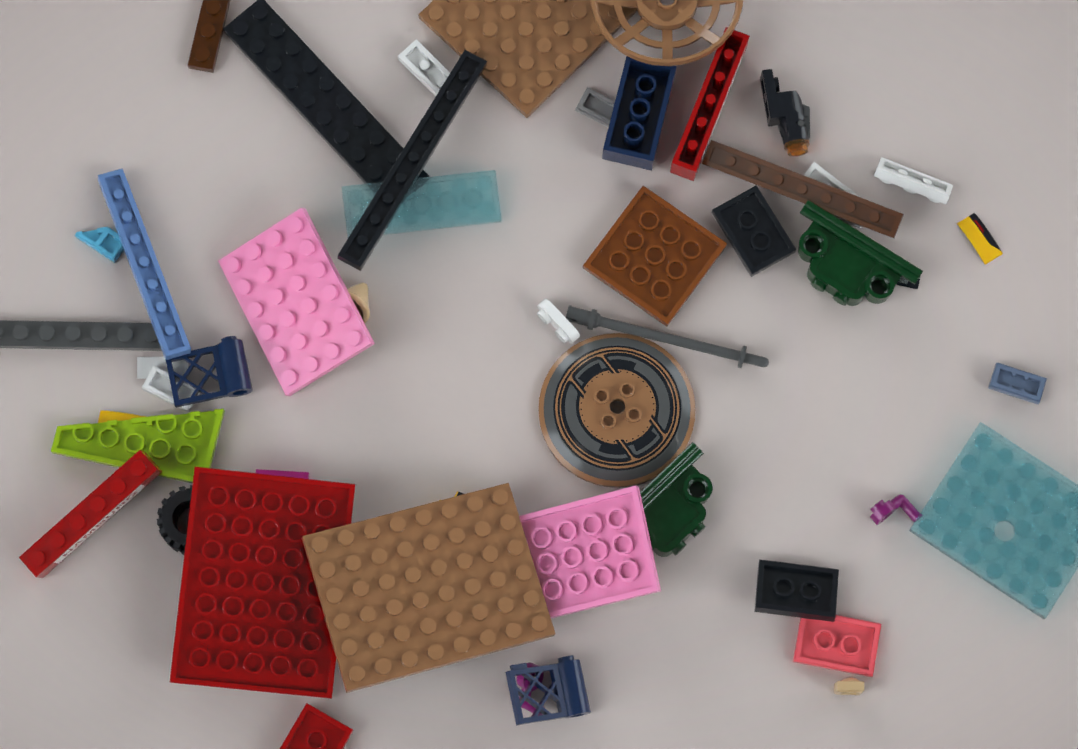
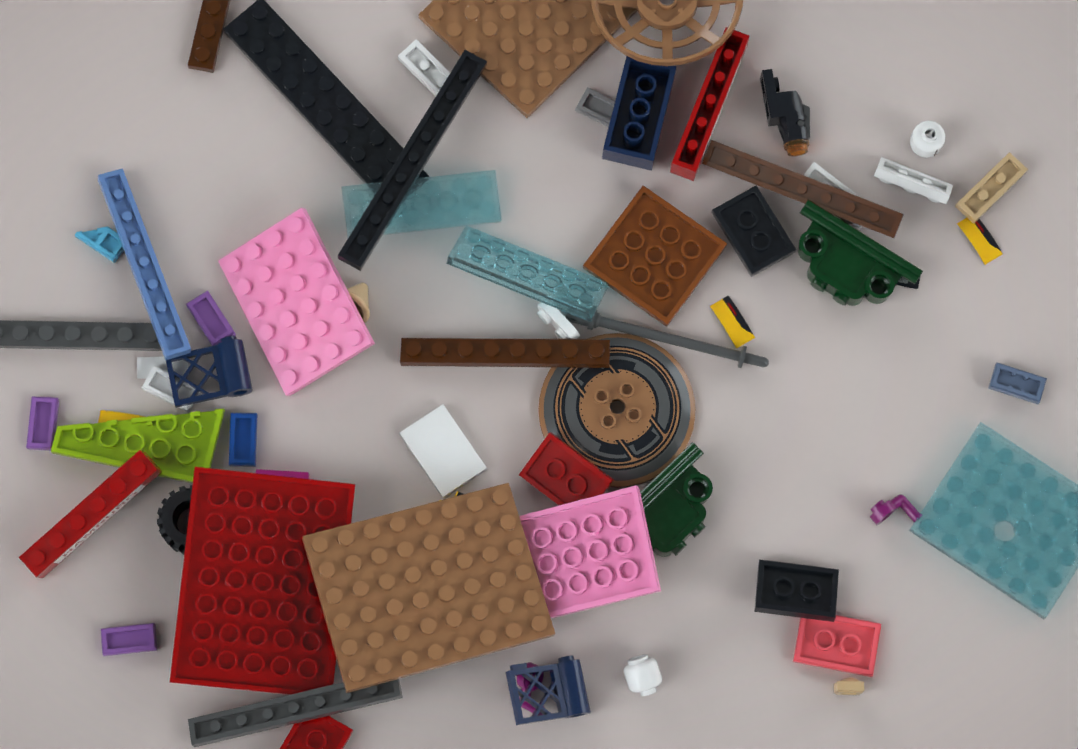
none -> medium lavender tile [26,396,59,451]
none -> medium lavender tile [101,623,158,656]
none -> medium lavender tile [186,290,236,346]
none -> dark grey plate [188,679,403,747]
none -> blue tile [229,413,258,467]
none -> white tile [399,404,487,499]
none -> reddish brown plate [400,338,610,368]
none -> clear light blue plate [446,225,608,322]
none -> red plate [519,432,614,505]
none -> white head [624,654,662,696]
none -> yellow sticker [710,296,755,349]
none -> white head [910,121,946,158]
none -> tan plate [955,152,1028,224]

